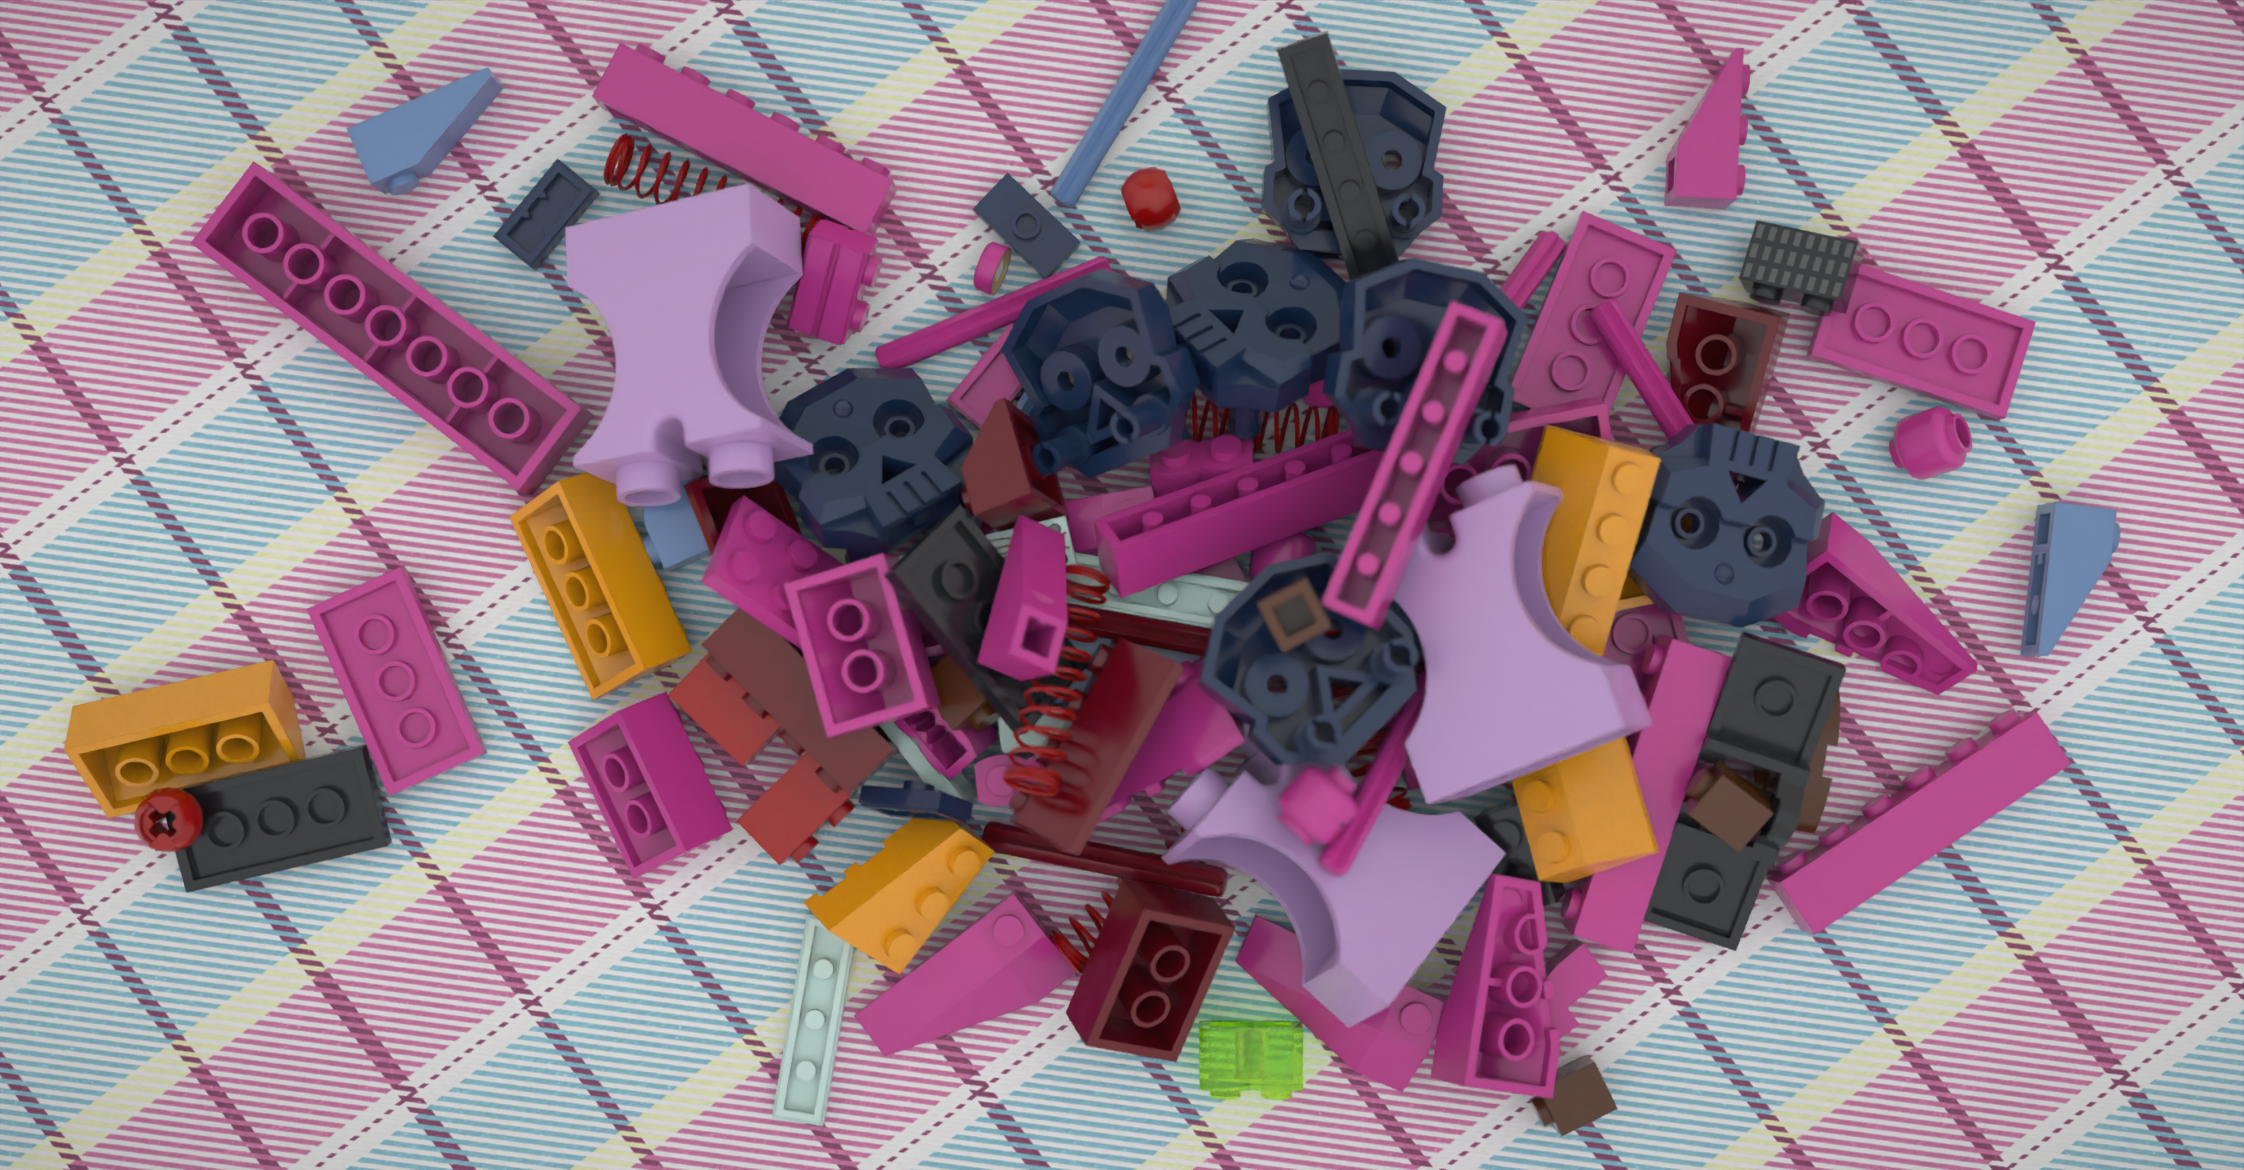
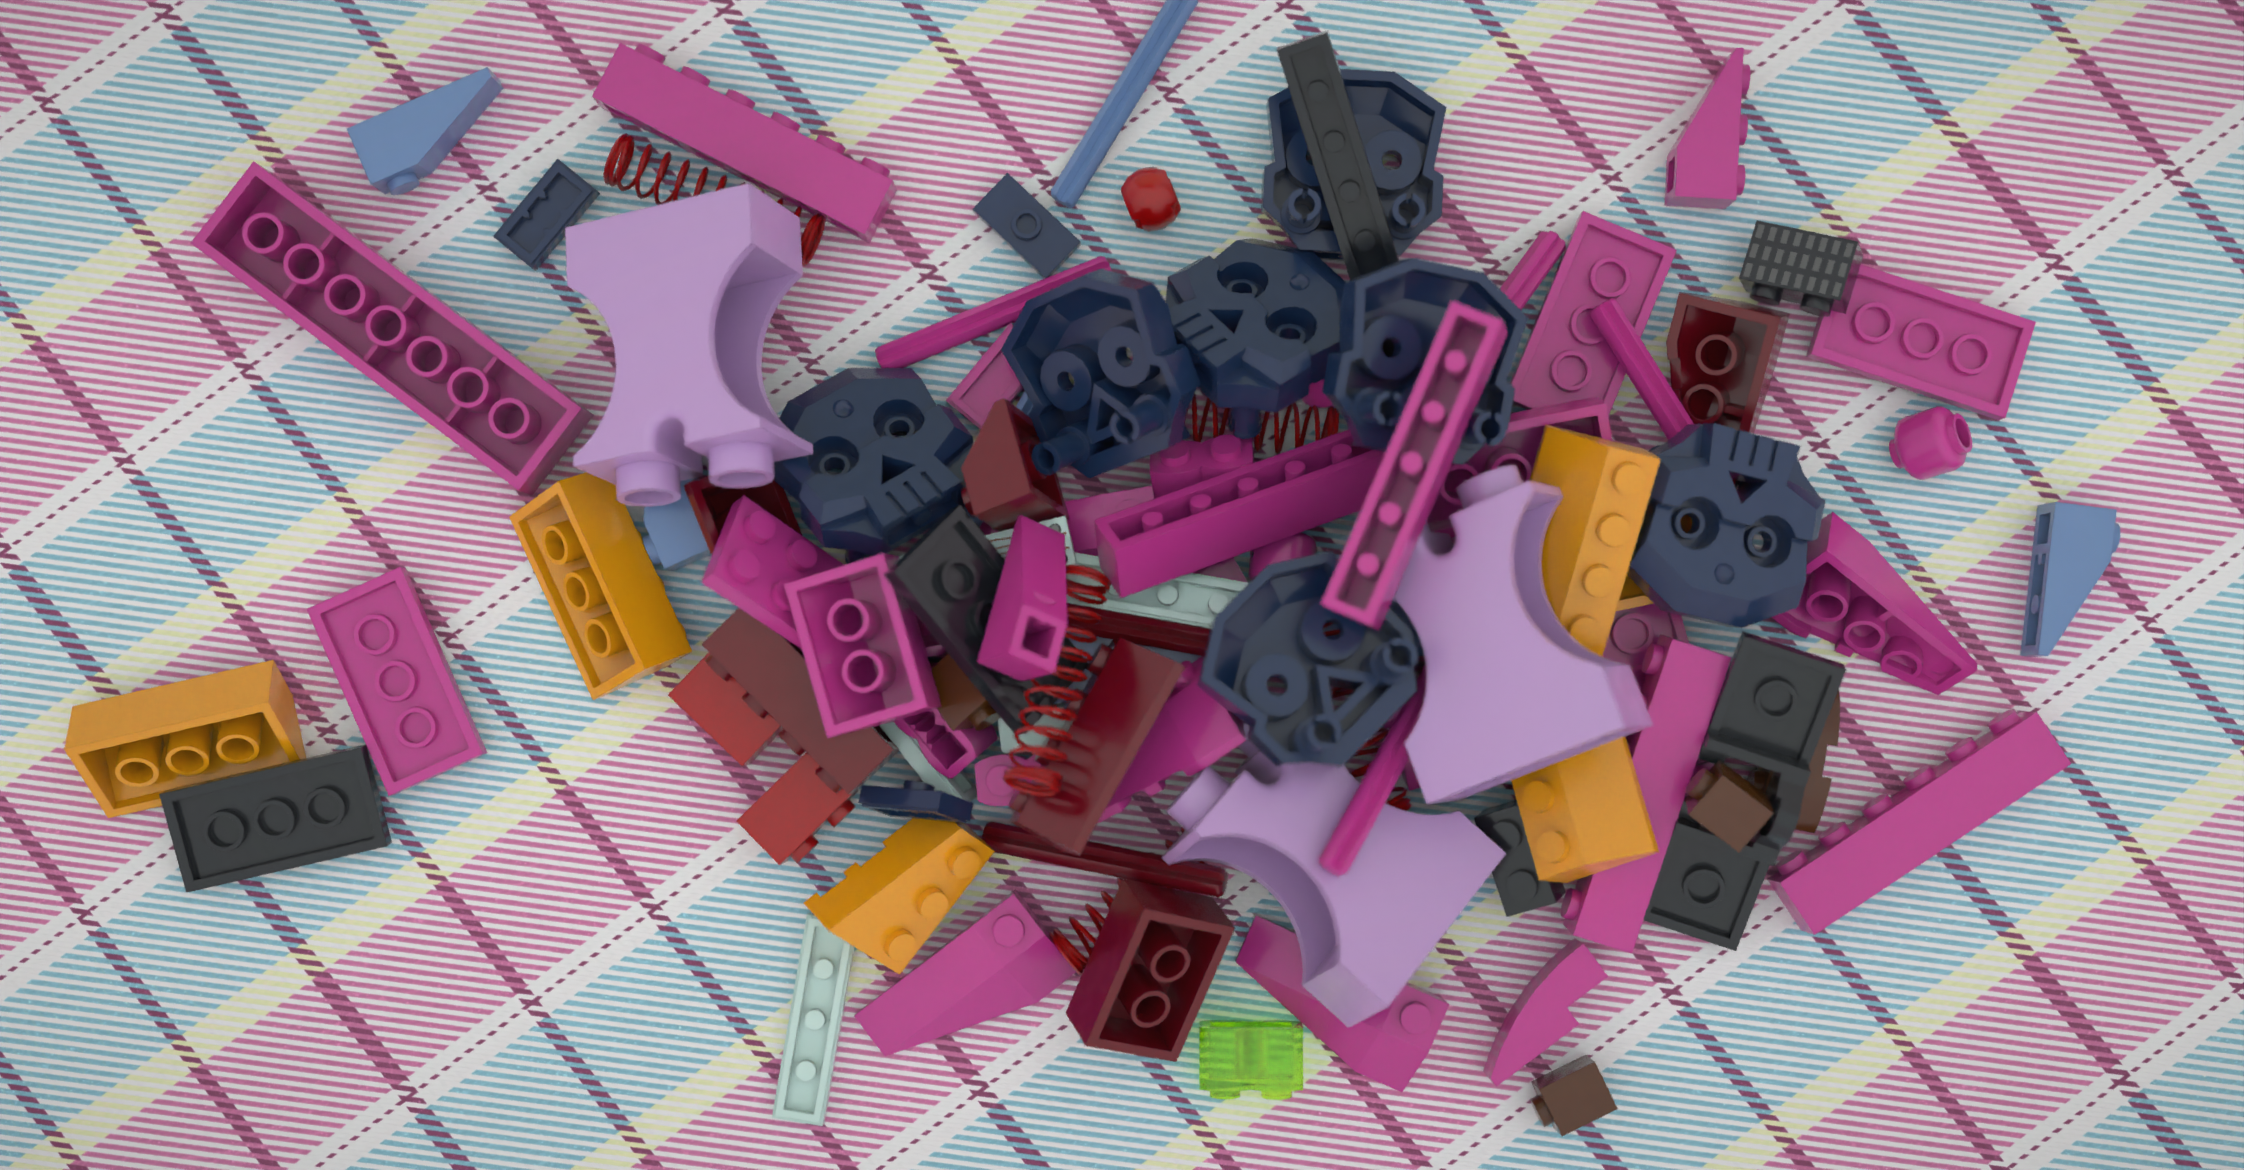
red piece [135,787,203,853] -> none
dark pink slope [568,691,733,879] -> none
dark pink brick [786,219,882,345] -> none
dark pink tile [973,242,1011,296] -> none
reddish brown brick [1257,576,1332,652] -> none
dark pink head [1278,765,1358,846] -> none
dark pink wedge [1431,874,1560,1099] -> none

